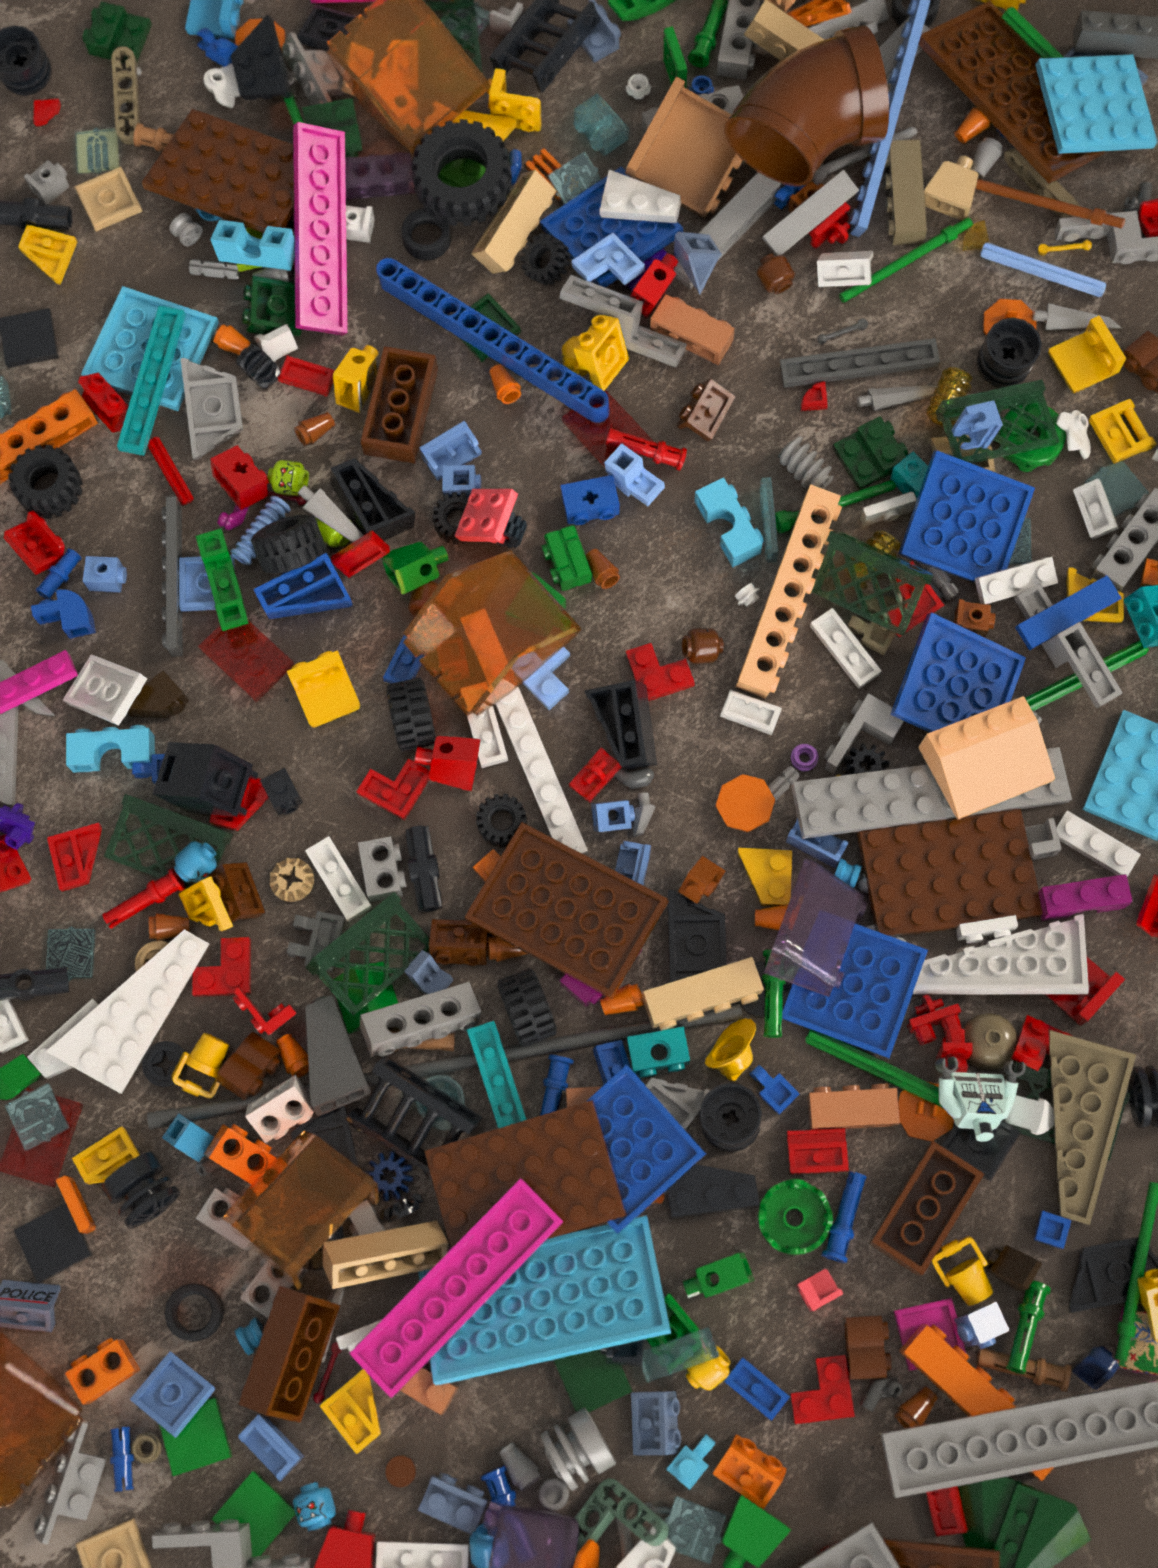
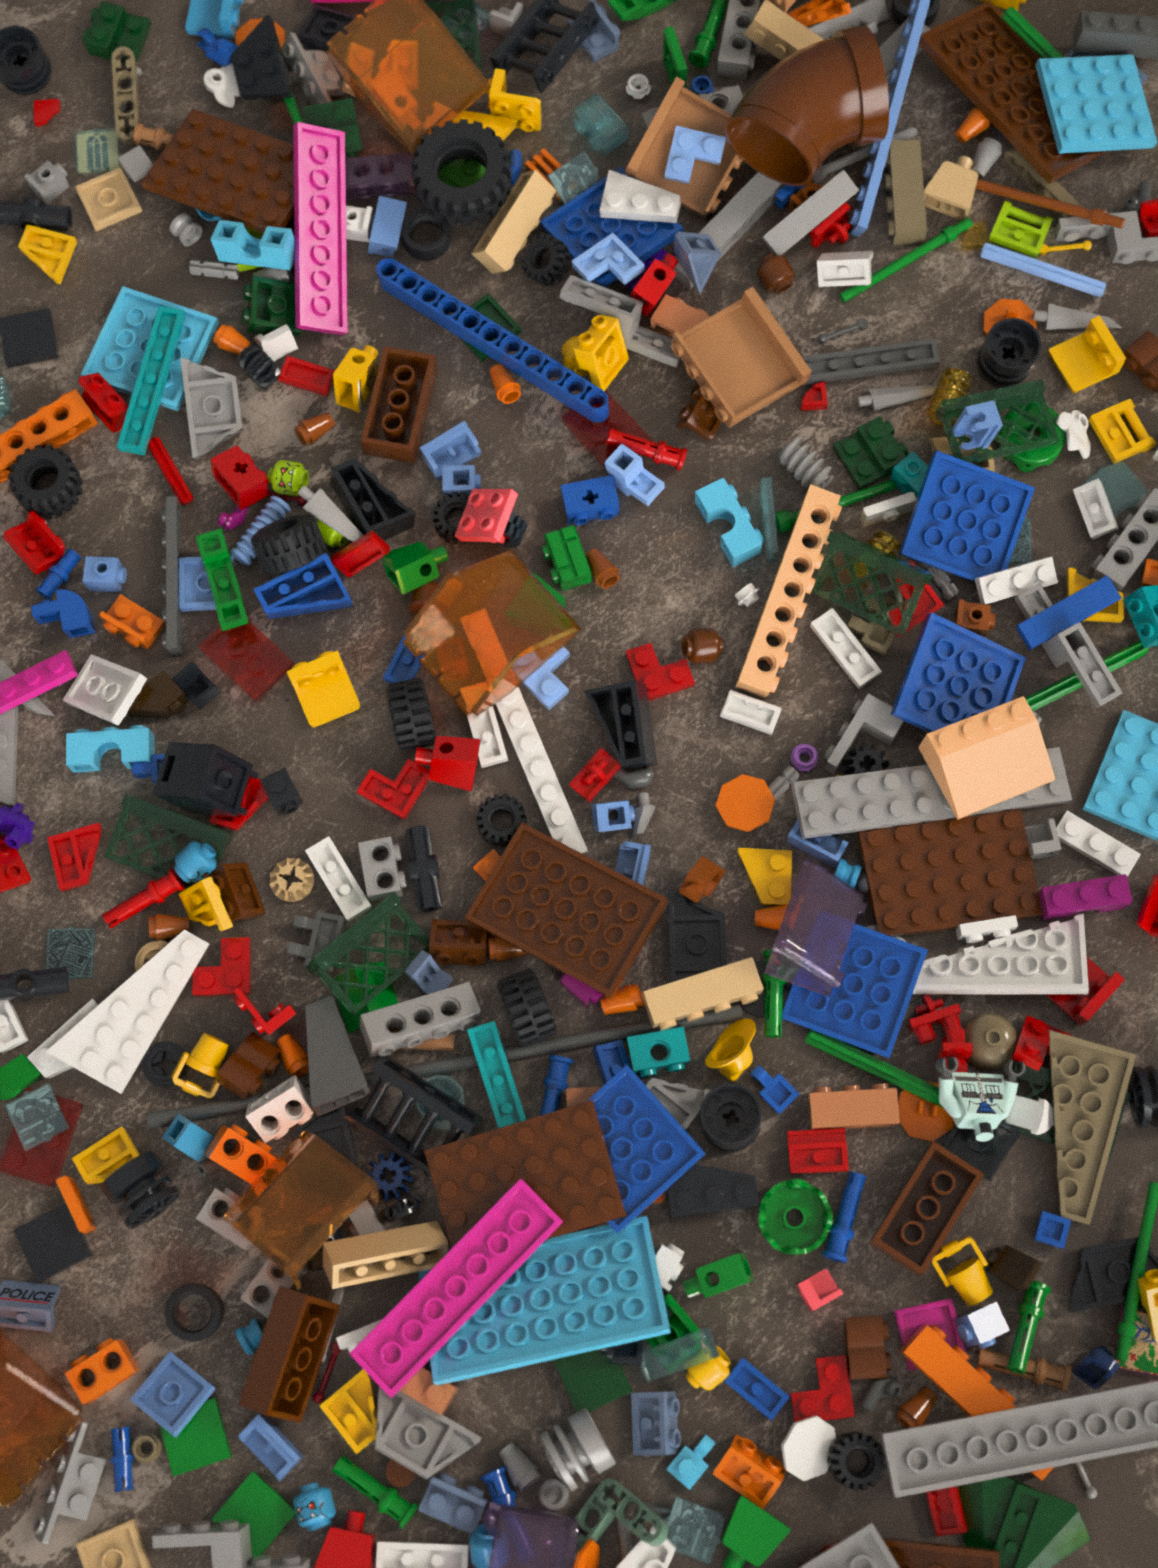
none -> orange bracket [98,594,166,650]
none -> light grey panel [118,145,153,182]
none -> black bracket [173,662,221,710]
none -> green pin [332,1455,418,1529]
none -> medium blue hinge [368,196,407,257]
none -> light grey wing [375,1386,481,1480]
none -> white brick [655,1243,685,1292]
none -> light blue plate [664,126,726,185]
none -> medium nougat panel [671,287,812,428]
none -> white piece [781,1415,836,1481]
none -> black tyre [827,1431,887,1491]
none -> lime plate [988,201,1054,259]
none -> light grey hinge [1075,1462,1097,1499]

